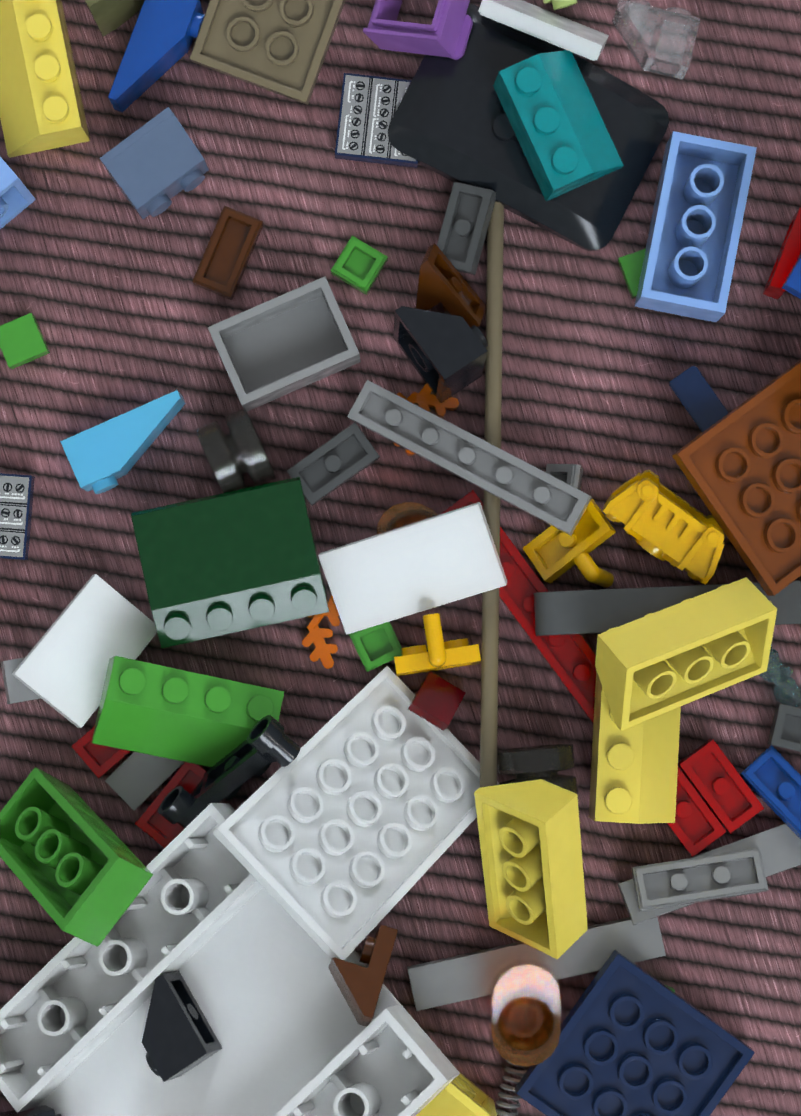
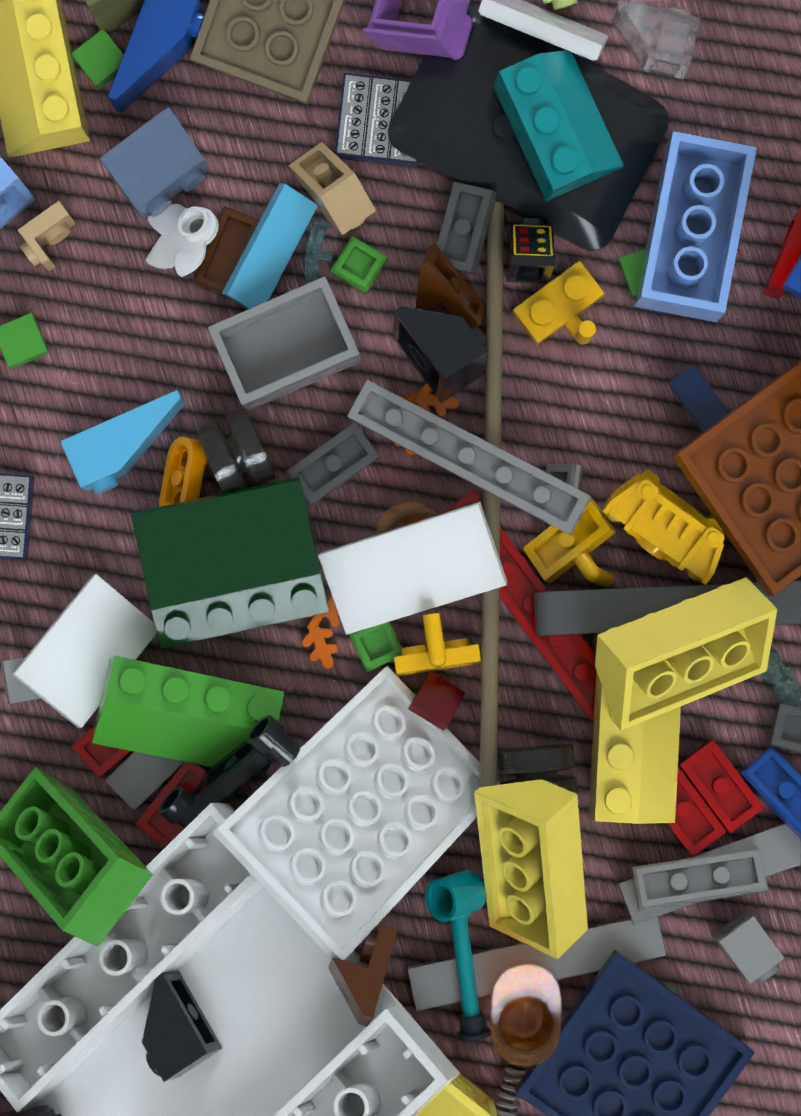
none -> tan bracket [18,201,76,271]
none -> bright green tile [70,29,124,90]
none -> white plate [146,204,219,277]
none -> light orange plate [159,436,207,507]
none -> medium azure tile [222,183,318,310]
none -> tan slope [288,142,376,235]
none -> clear light blue piece [305,222,333,285]
none -> teal piece [425,870,491,1041]
none -> black slope [507,218,555,284]
none -> yellow plate [512,260,605,345]
none -> light grey brick [712,910,785,984]

